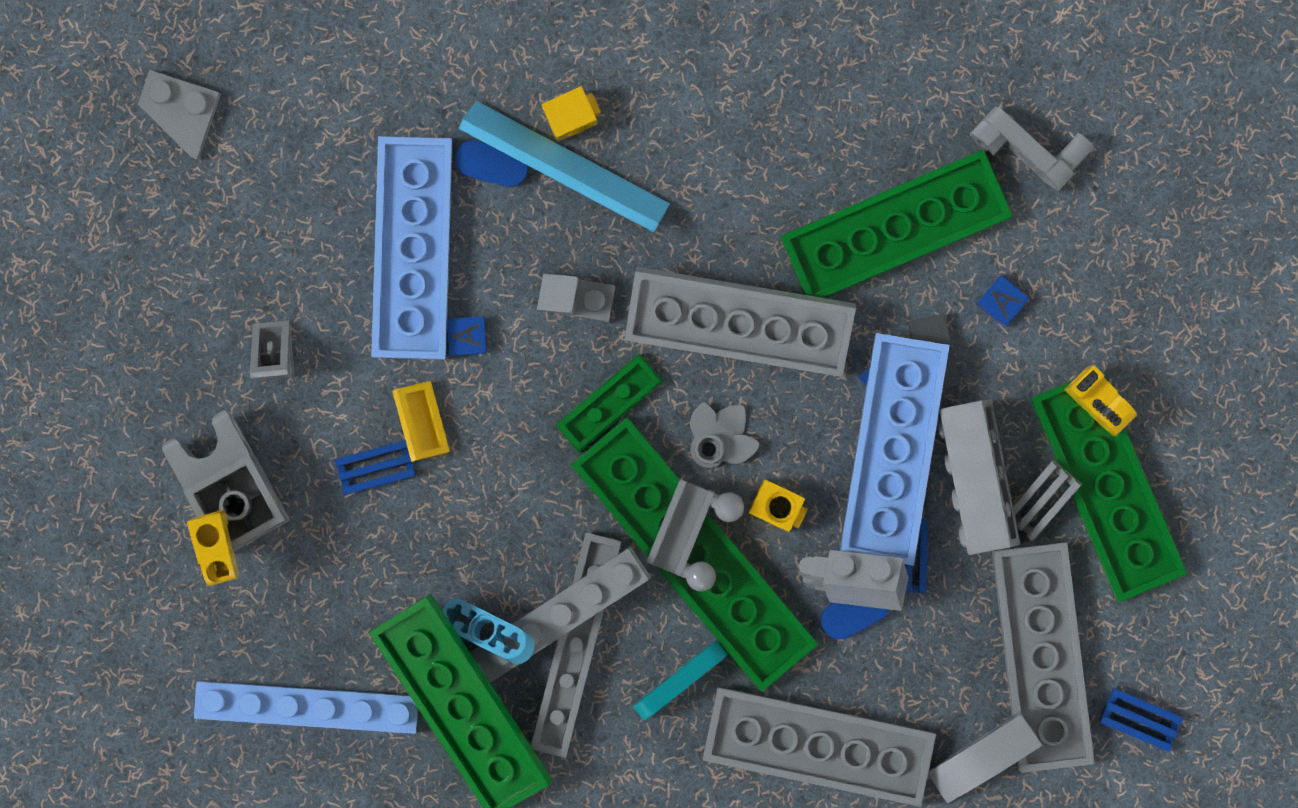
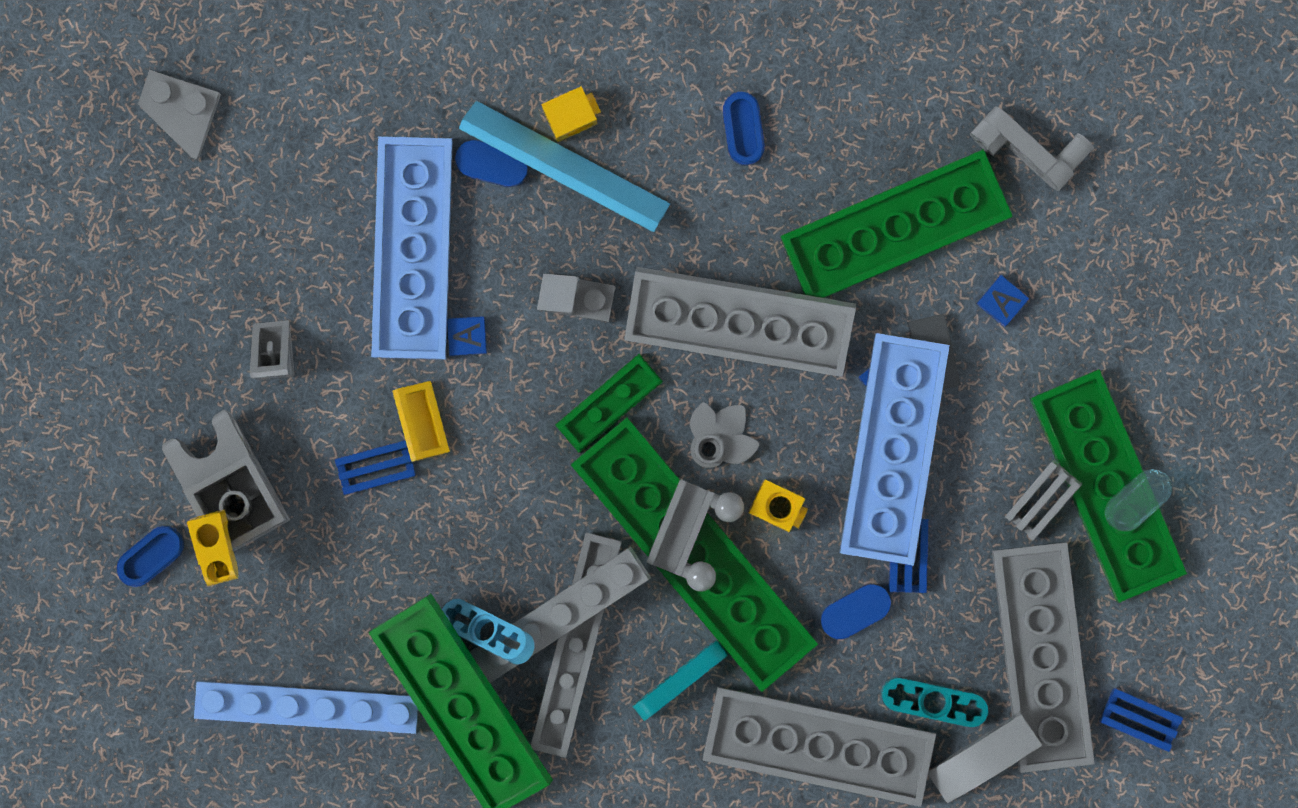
light grey hinge [798,550,909,611] -> none
light grey brick [937,399,1020,555] -> none
yellow leg [1064,365,1137,436] -> none
none -> blue tile [117,526,184,587]
none -> blue tile [723,92,765,166]
none -> teal beam [881,677,988,727]
none -> clear light blue tile [1105,469,1172,531]

